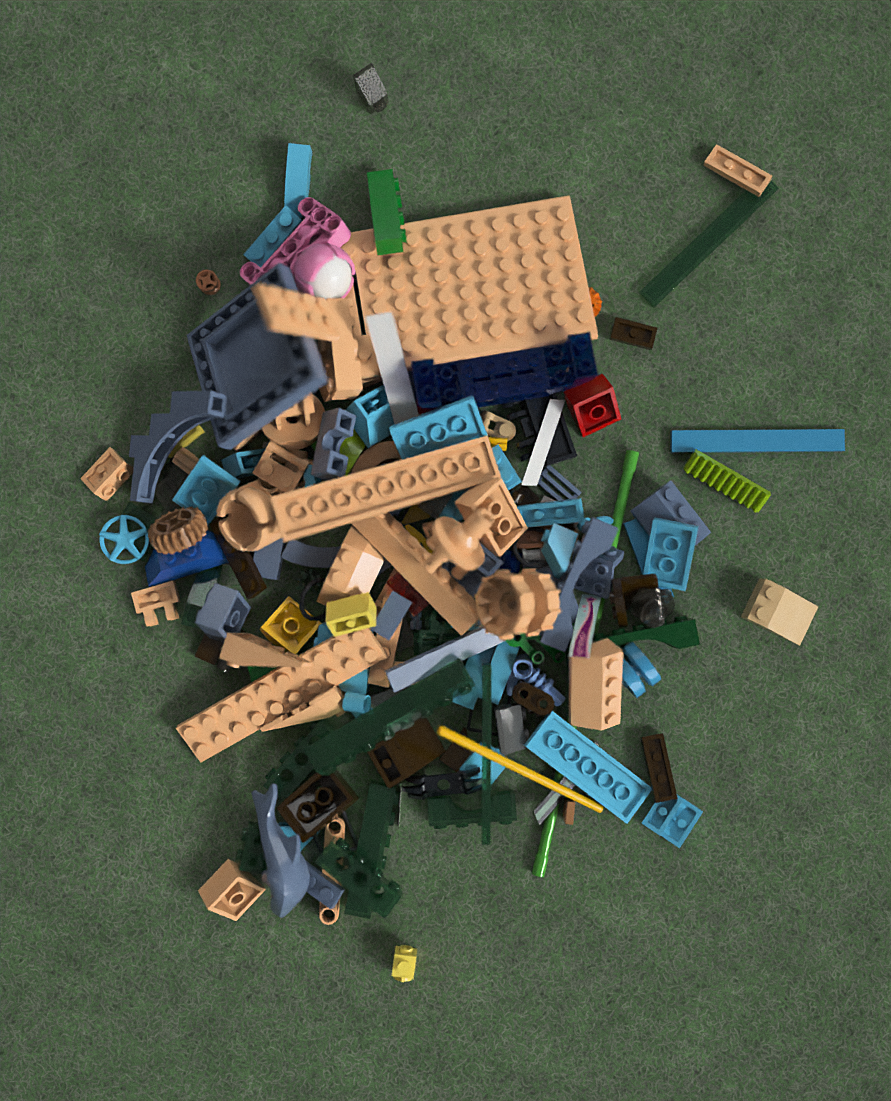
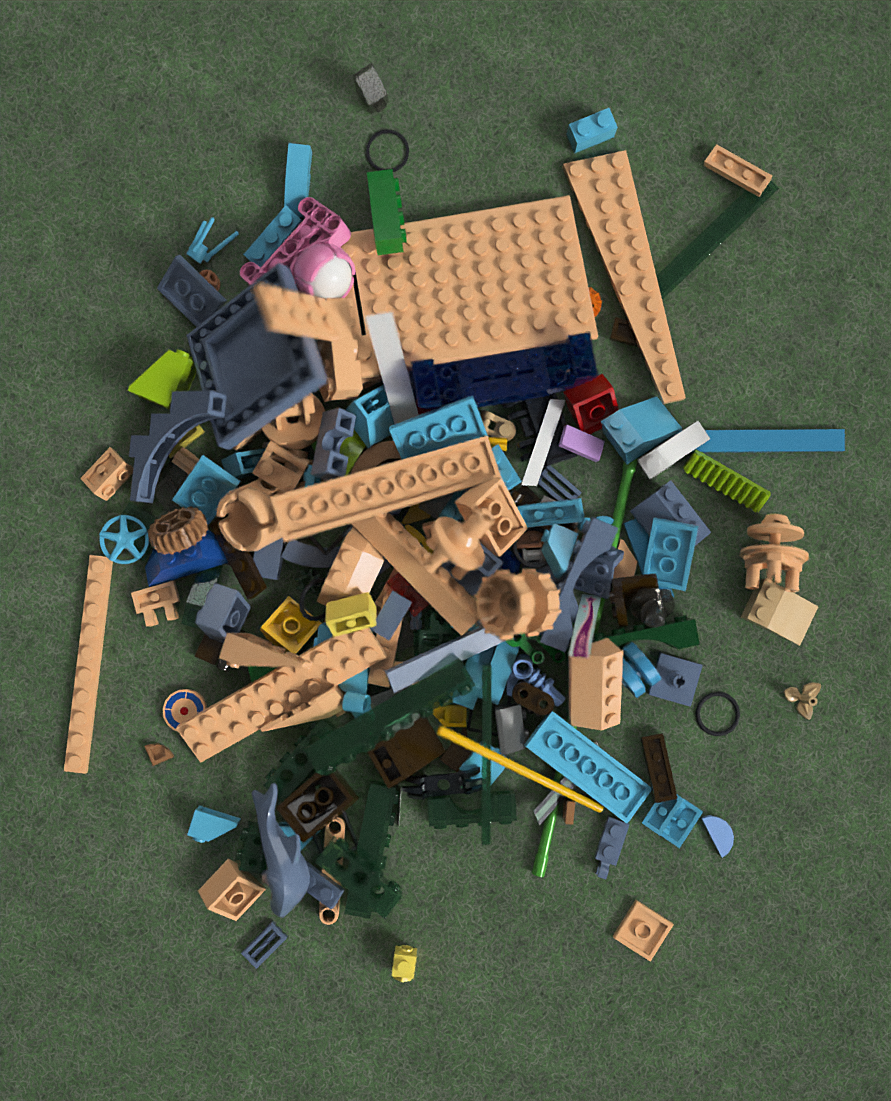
none -> light nougat plate [64,555,113,774]
none -> lime slope [128,349,197,410]
none -> medium nougat tile [144,743,174,766]
none -> sand blue tile [157,255,227,327]
none -> tile [163,689,207,731]
none -> medium azure plant [186,218,239,264]
none -> medium azure slope [187,806,241,843]
none -> sand blue tile [241,921,288,969]
none -> black piece [308,523,353,555]
none -> black piece [366,130,409,172]
none -> yellow tile [426,704,467,727]
none -> lavender tile [558,425,605,462]
none -> light nougat wing [563,150,686,404]
none -> medium azure brick [566,108,618,153]
none -> sand blue plate [594,816,630,879]
none -> medium azure slope [601,397,682,464]
none -> light nougat tile [613,539,637,579]
none -> light nougat tile [613,900,674,962]
none -> white arch [638,421,710,479]
none -> sand blue tile [648,653,703,707]
none -> black piece [695,692,740,736]
none -> light blue tile [701,815,734,858]
none -> light nougat piece [740,514,809,592]
none -> tan plant [784,682,821,720]

